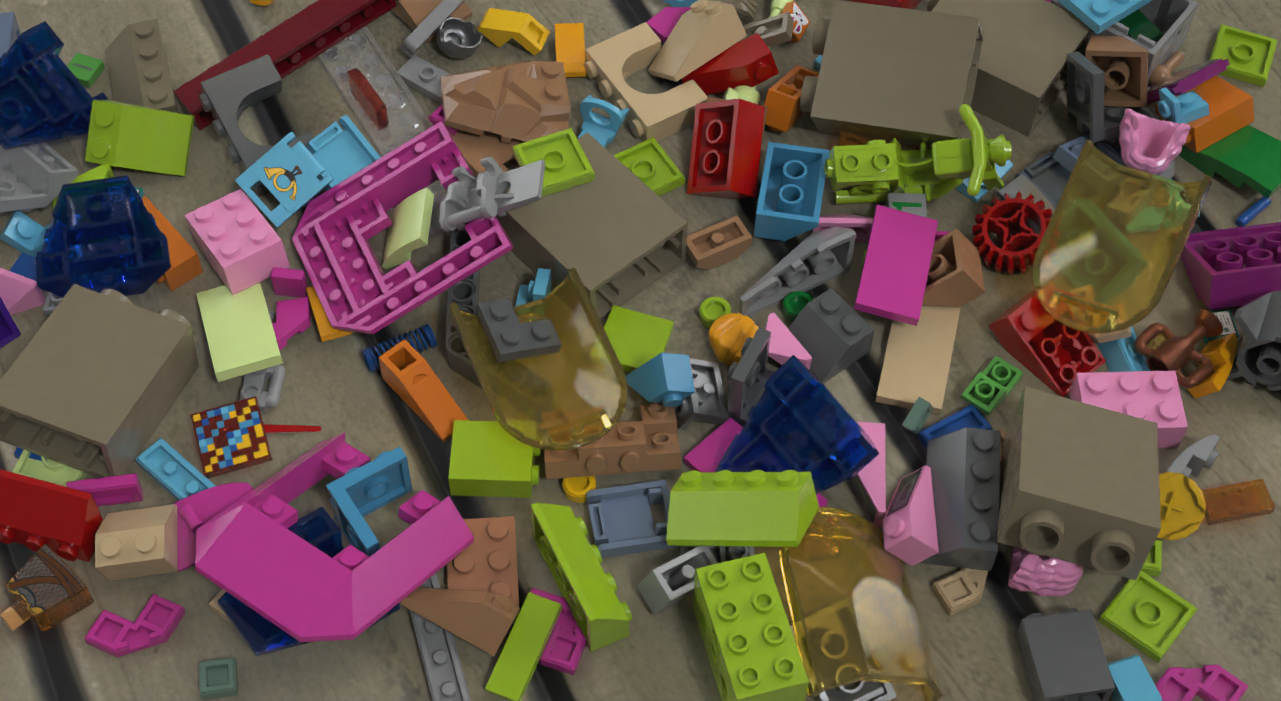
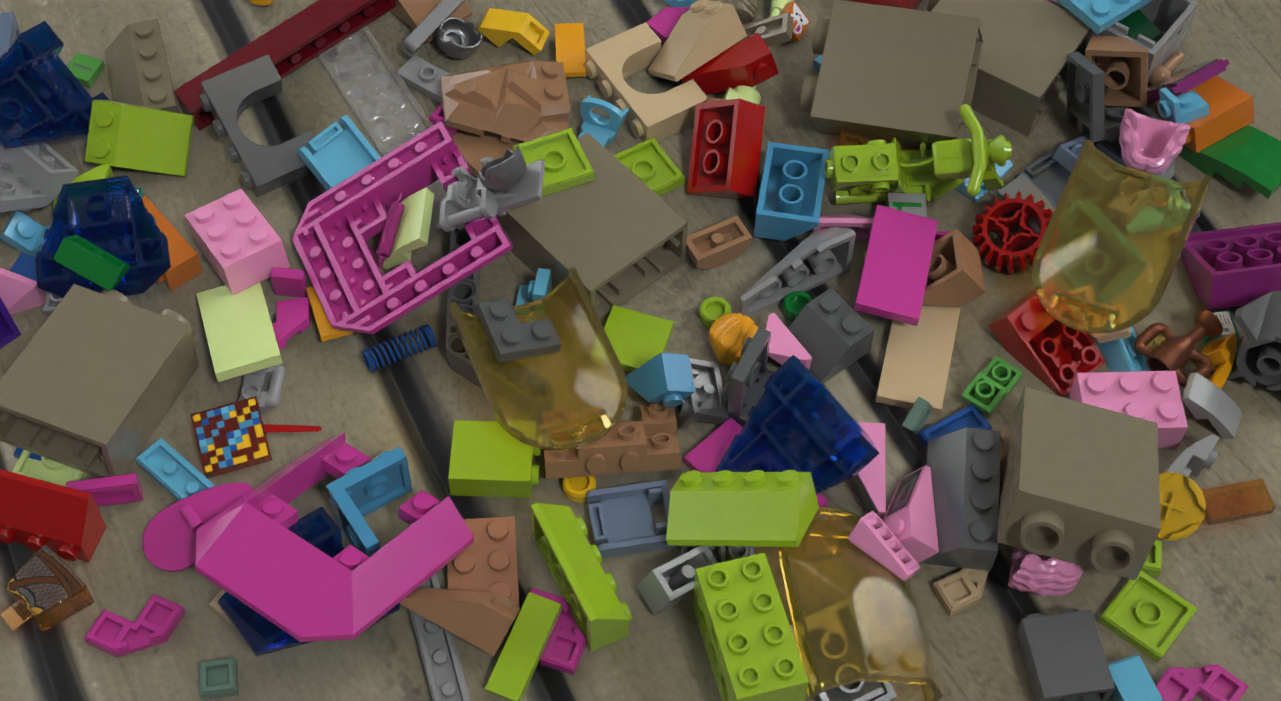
tan slope [95,504,178,581] -> none
medium azure container [235,132,334,228] -> none
clear red tile [347,67,389,131] -> none
orange slope [378,339,468,442] -> none
orange slope [764,65,819,133] -> none
lime tile [1209,24,1278,87] -> none
blue piece [1235,196,1271,227] -> none
none -> green slope [54,235,131,291]
none -> dark pink piece [376,193,405,268]
none -> flat silver hair [478,146,527,191]
none -> bright pink slope [848,511,921,581]
none -> light grey slope [1182,373,1242,439]

